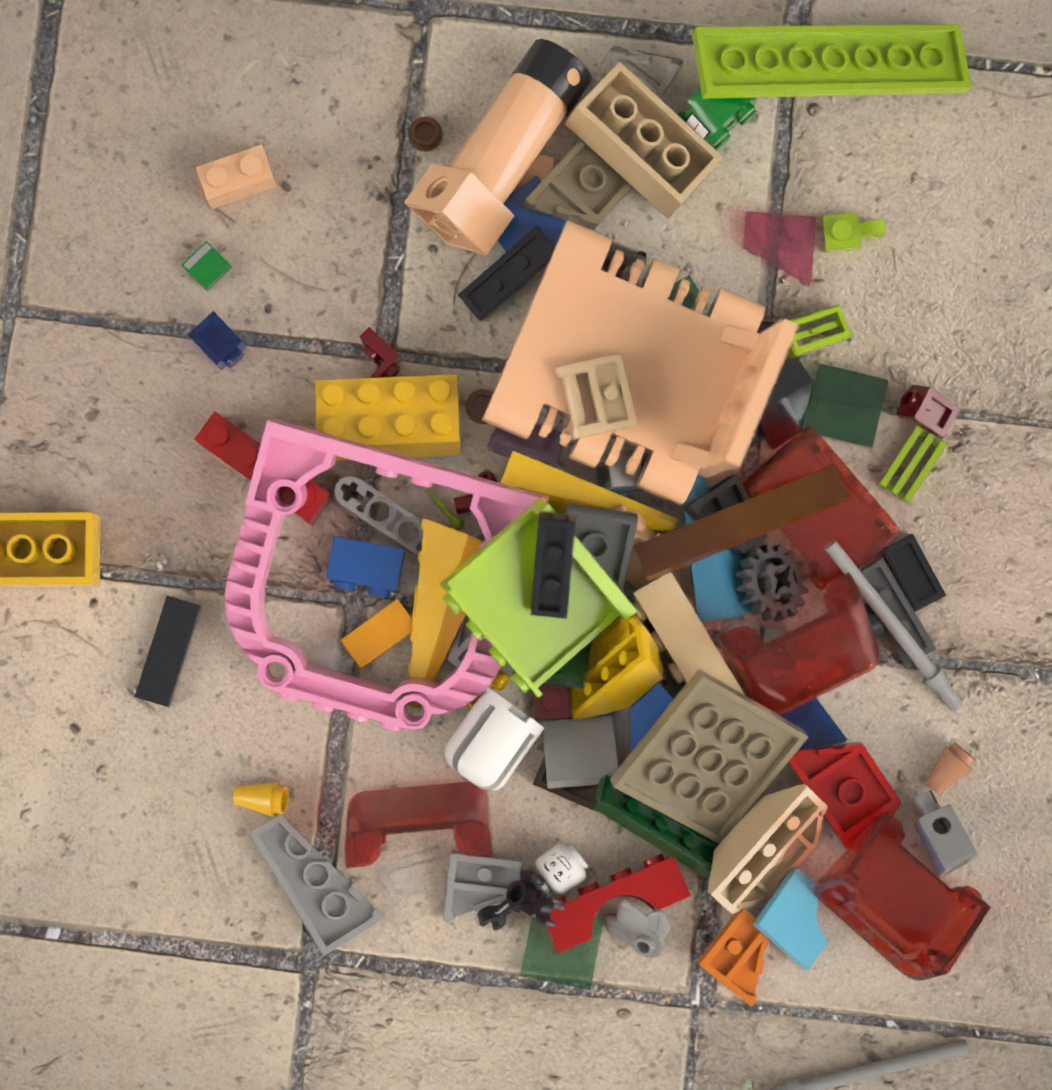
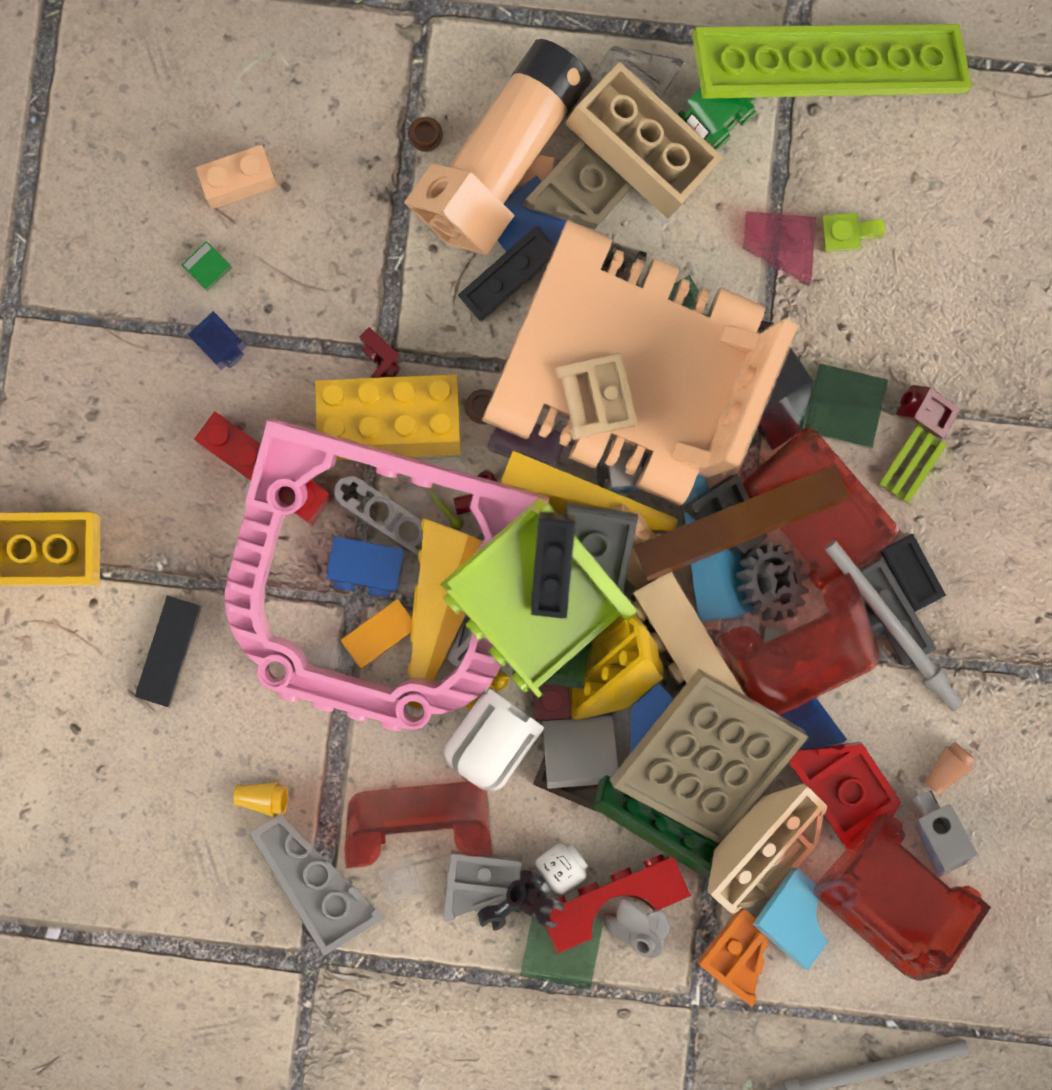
lime tile [787,304,852,359] -> none

